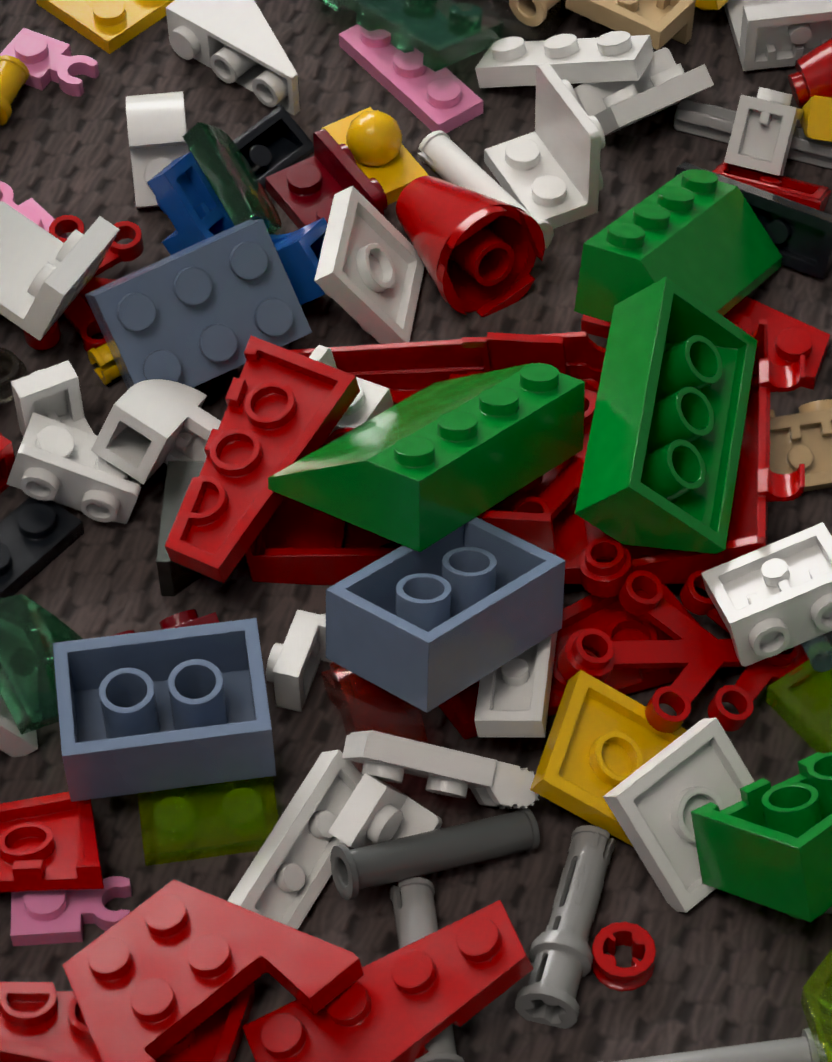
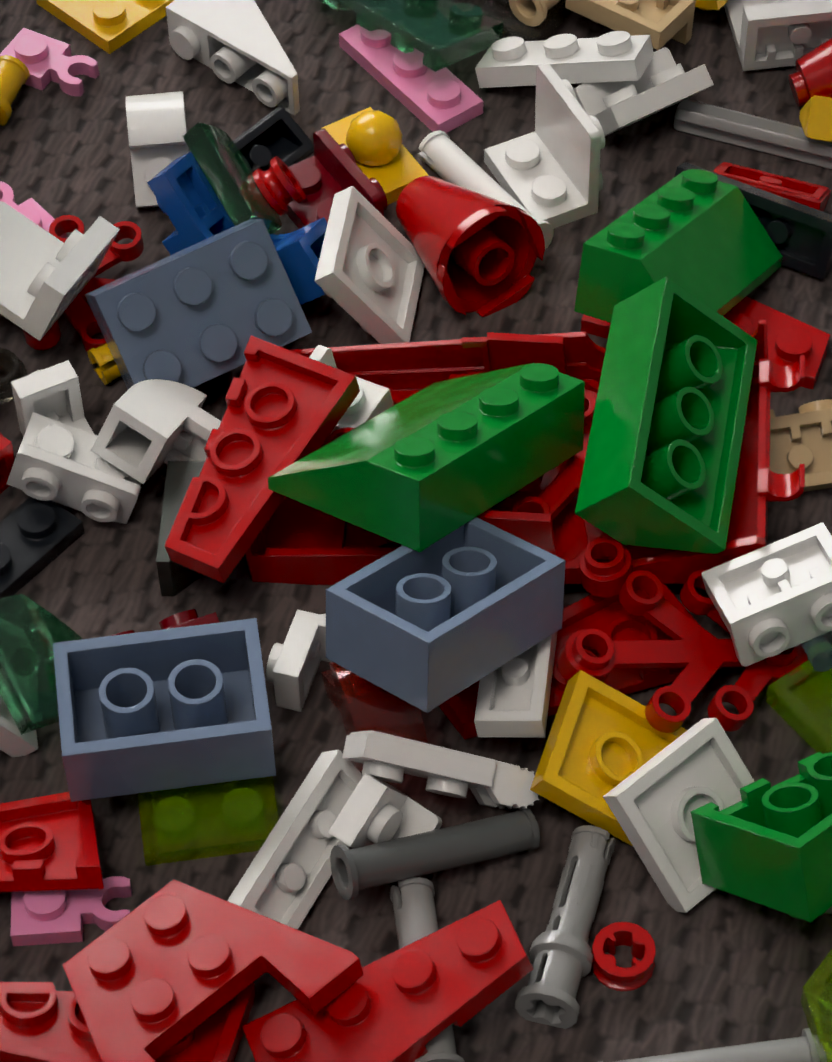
white bracket [724,87,804,176] -> none
none -> red bush [252,156,306,216]

